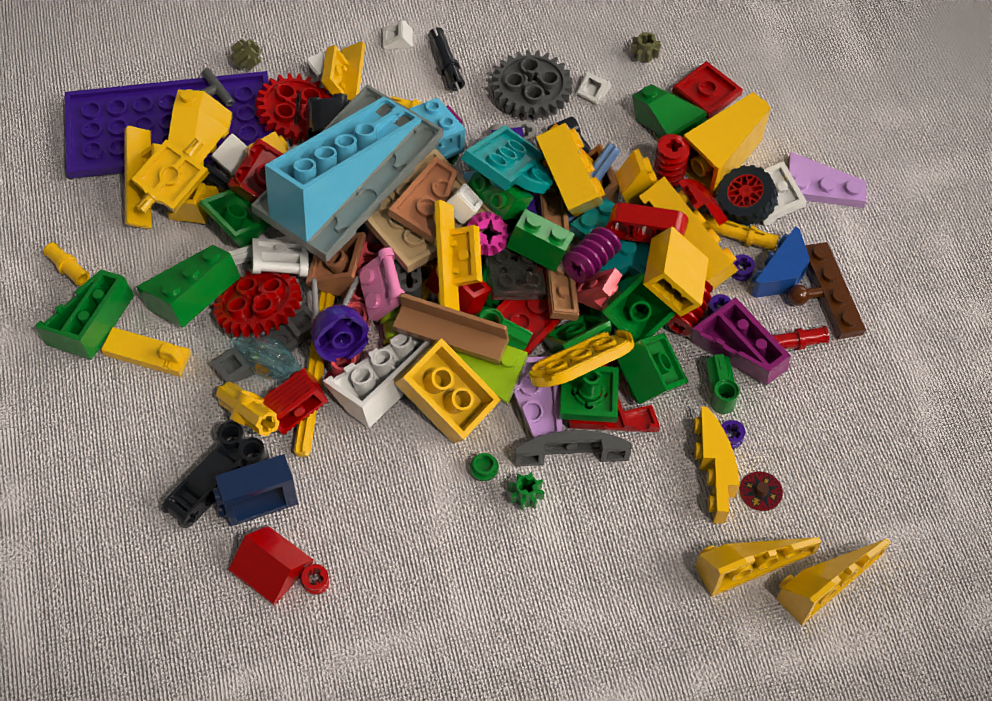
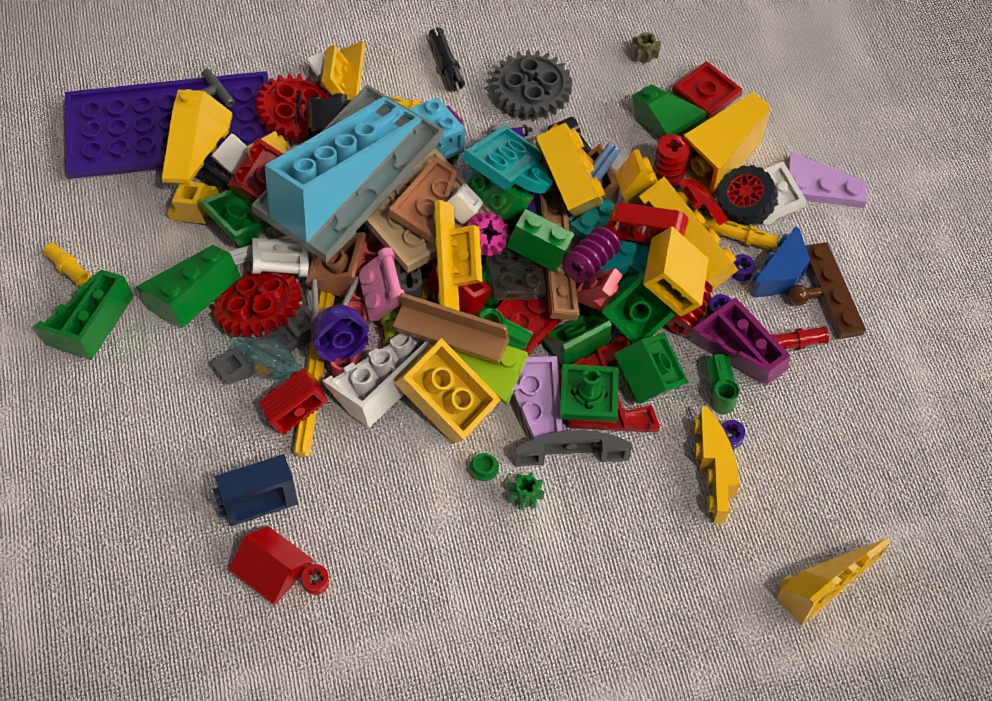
yellow hinge [101,327,191,377] -> none
yellow bracket [125,126,161,229] -> none
yellow plate [132,138,209,214] -> none
black piece [161,421,267,529] -> none
yellow piece [215,381,280,436] -> none
olive gear [230,38,261,71] -> none
white slope [382,19,413,49] -> none
yellow tile [528,330,635,387] -> none
white slope [576,71,612,105] -> none
yellow wedge [695,537,821,597] -> none
piece [740,471,783,511] -> none

